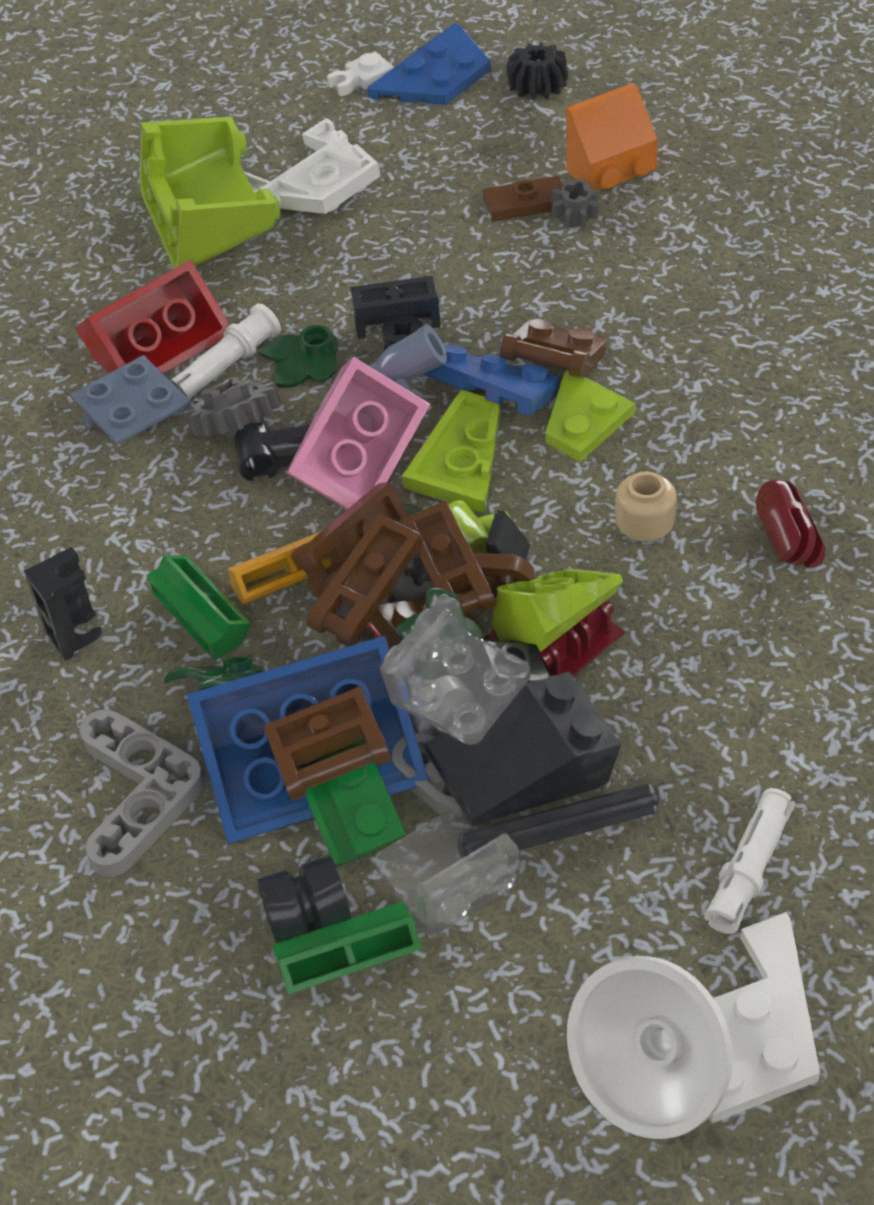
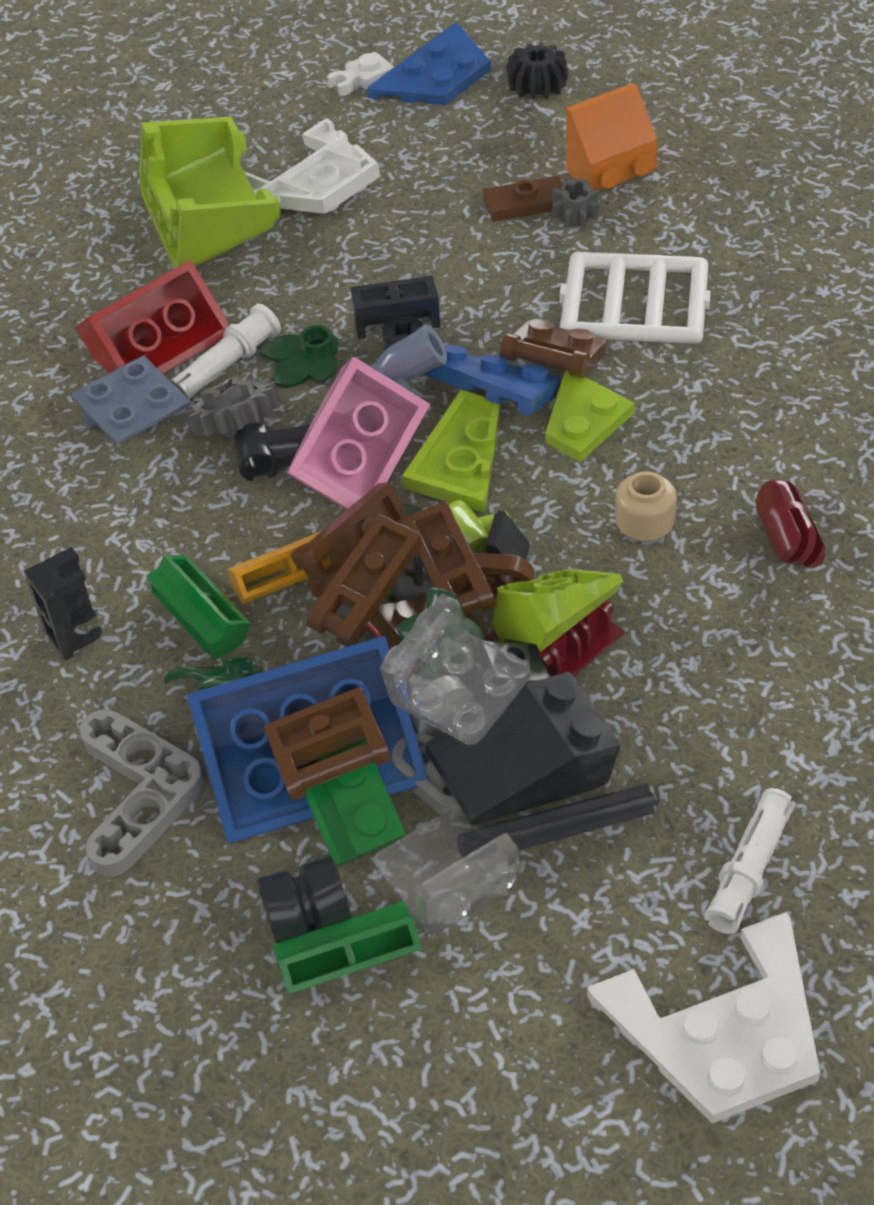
white dish [567,956,732,1139] -> none
none -> white bar [560,252,711,344]

